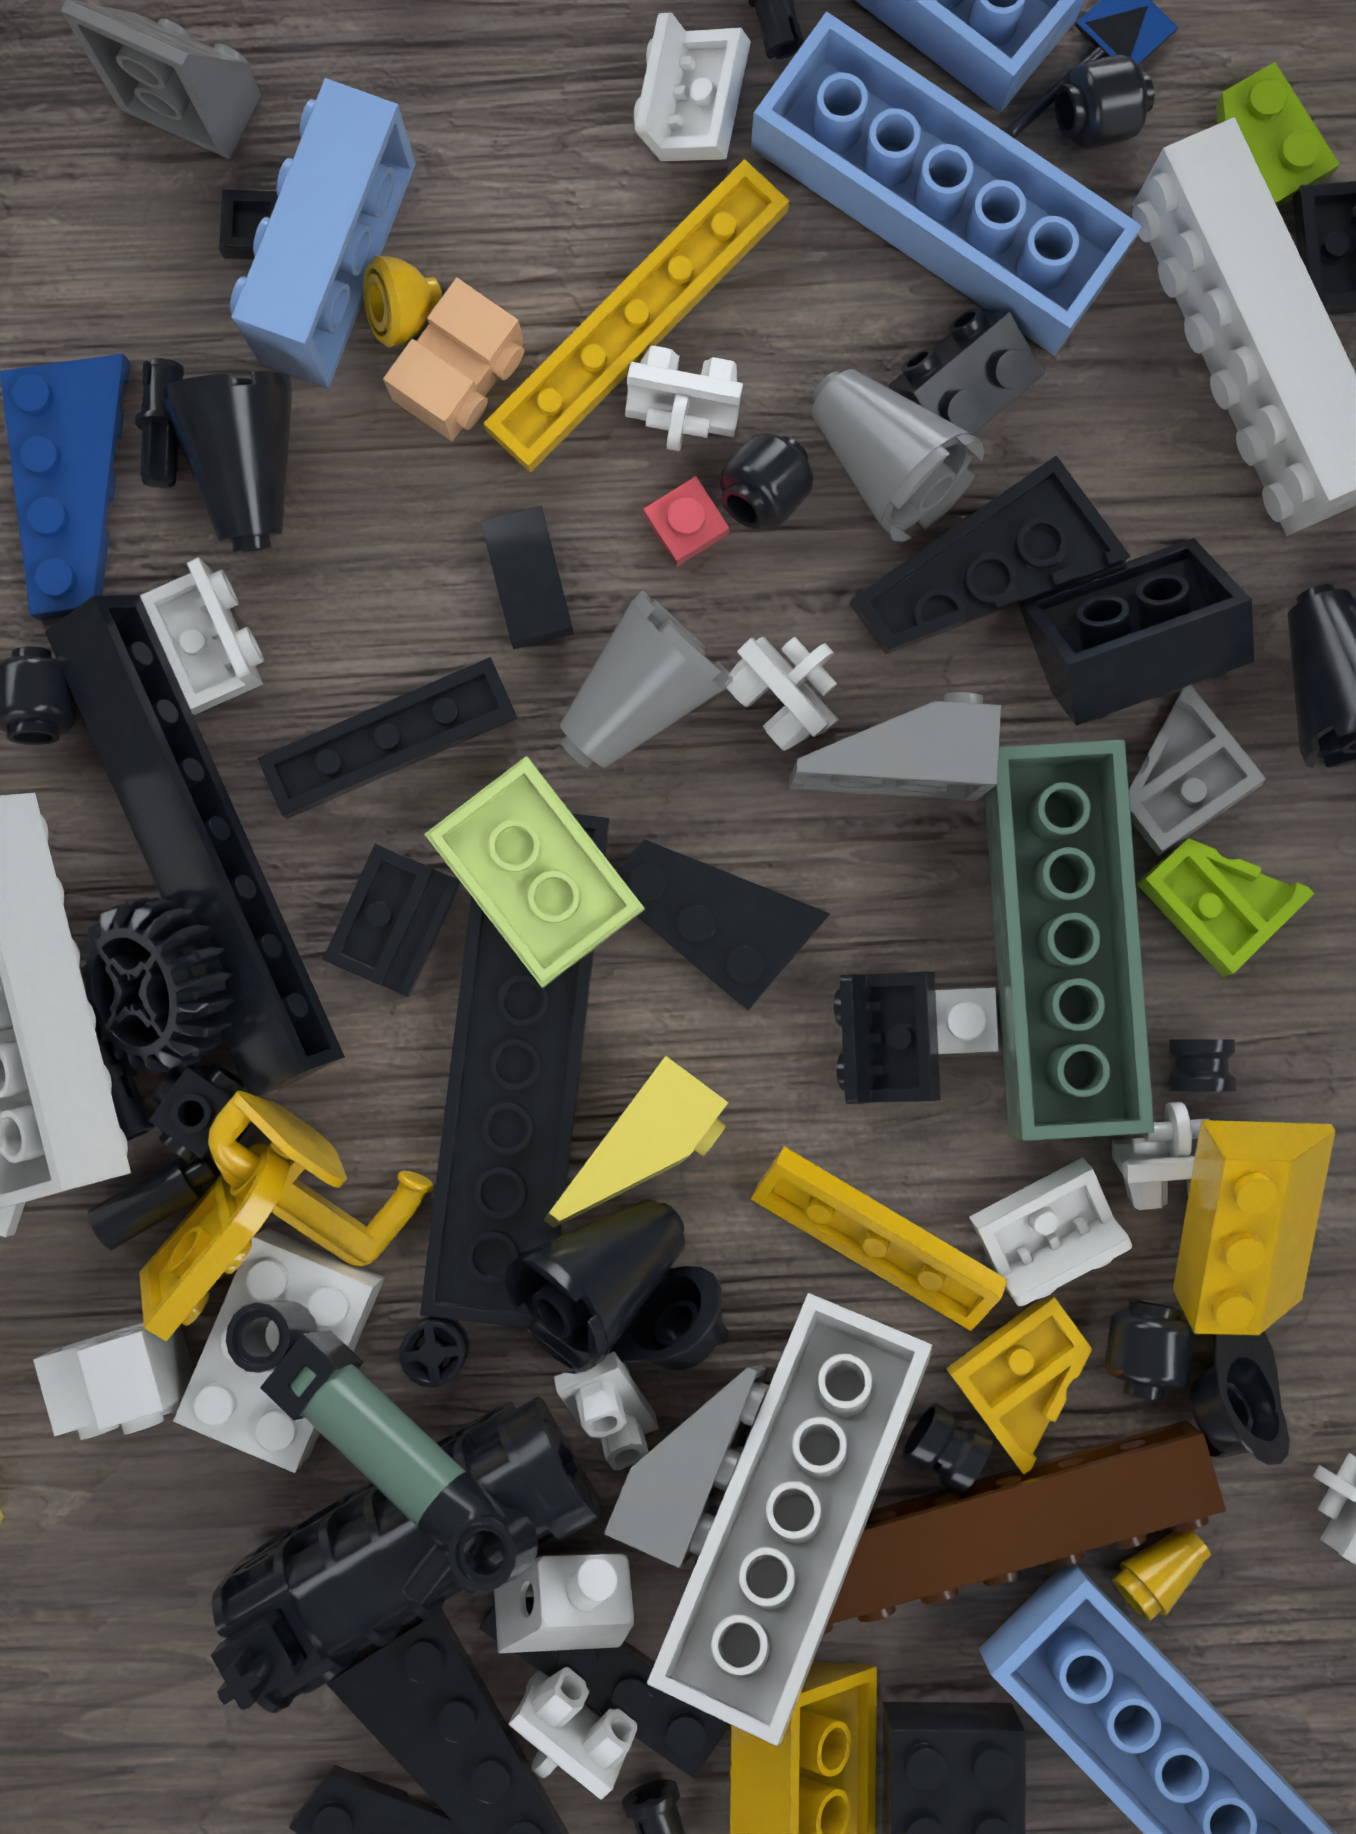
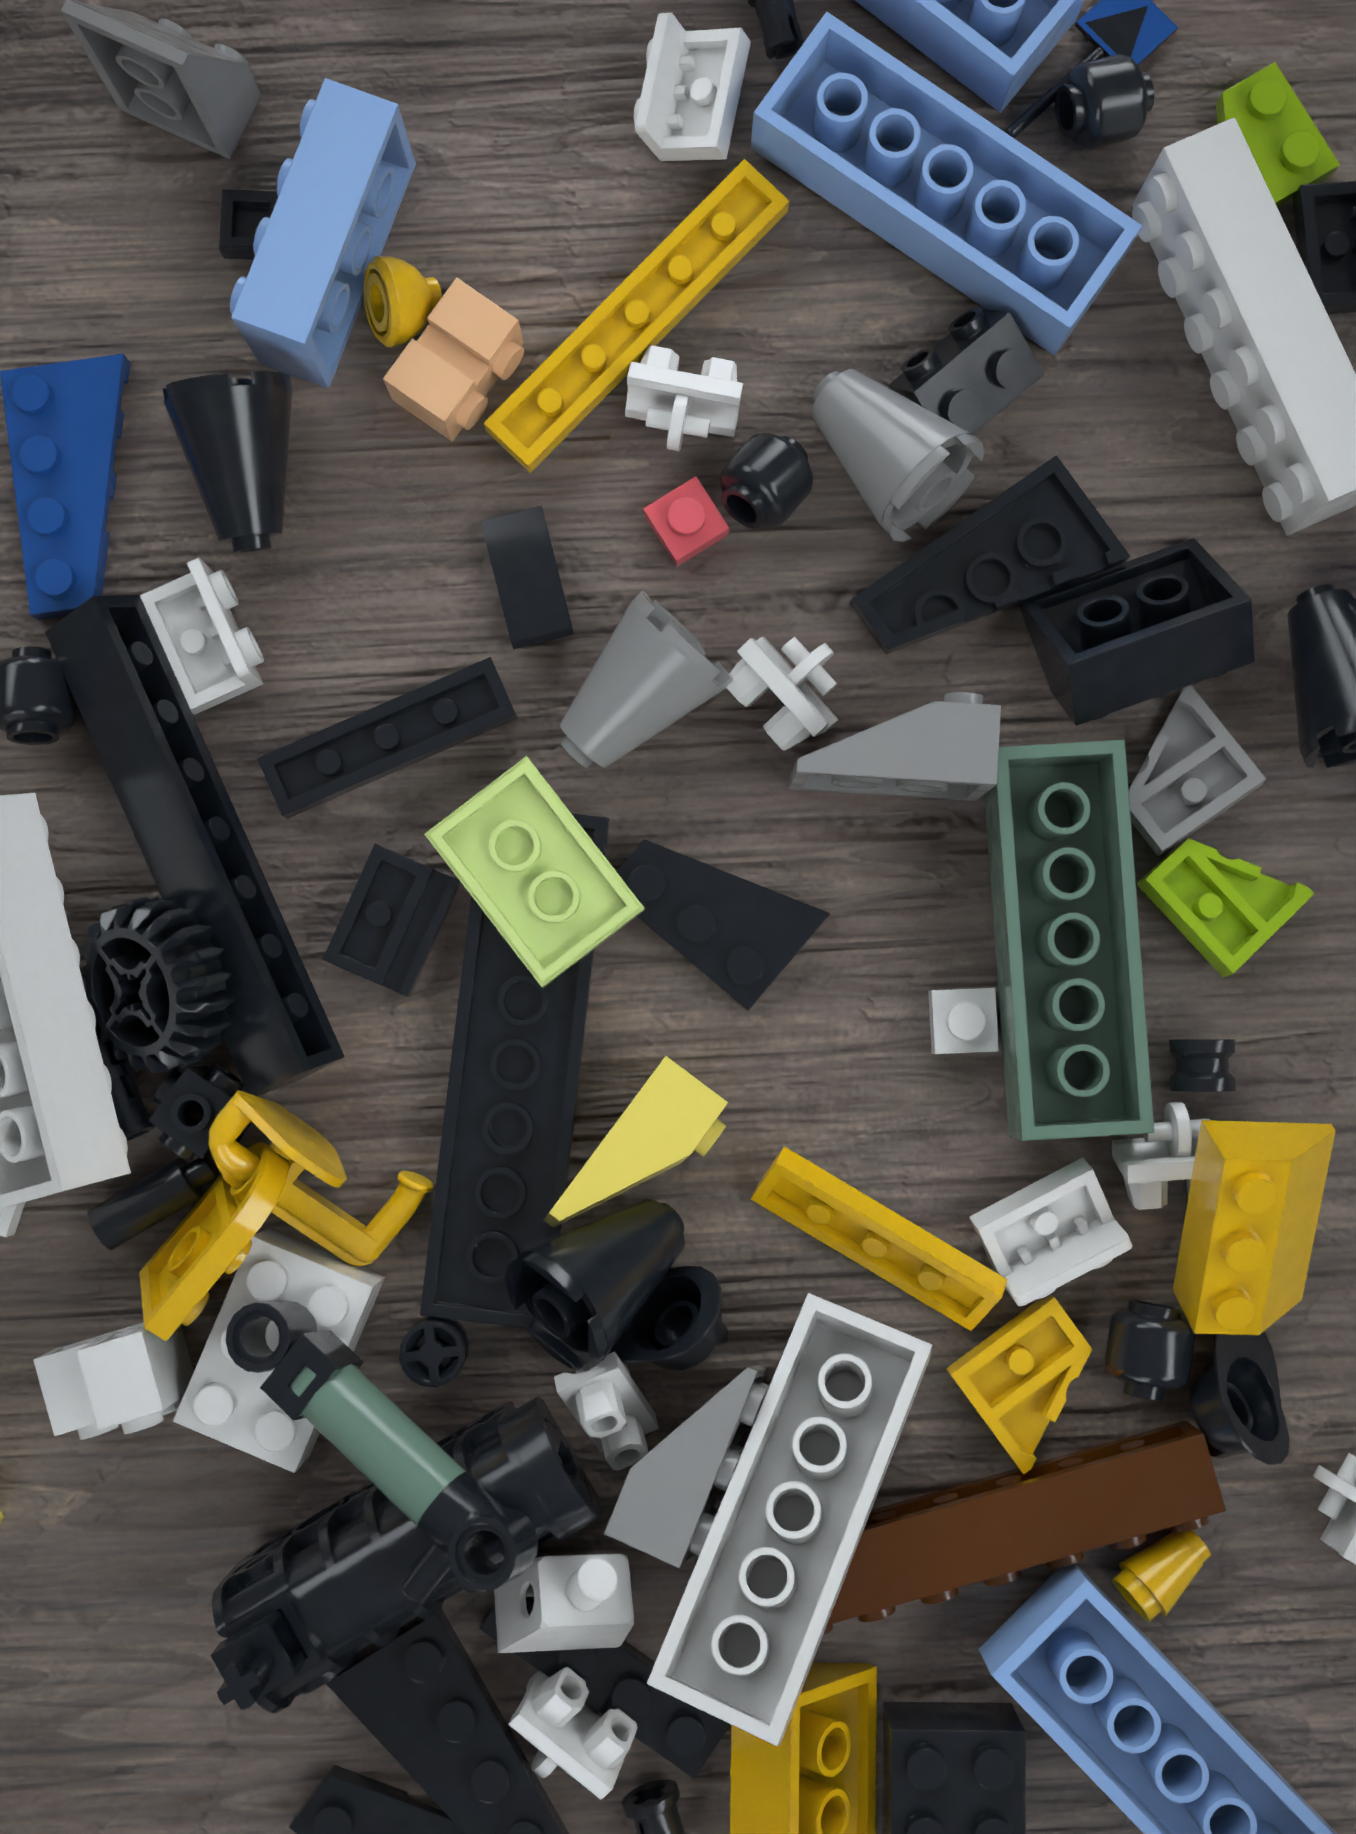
black axle [135,358,184,488] -> none
black bracket [834,971,941,1104] -> none
black wheel [902,1402,993,1495] -> none

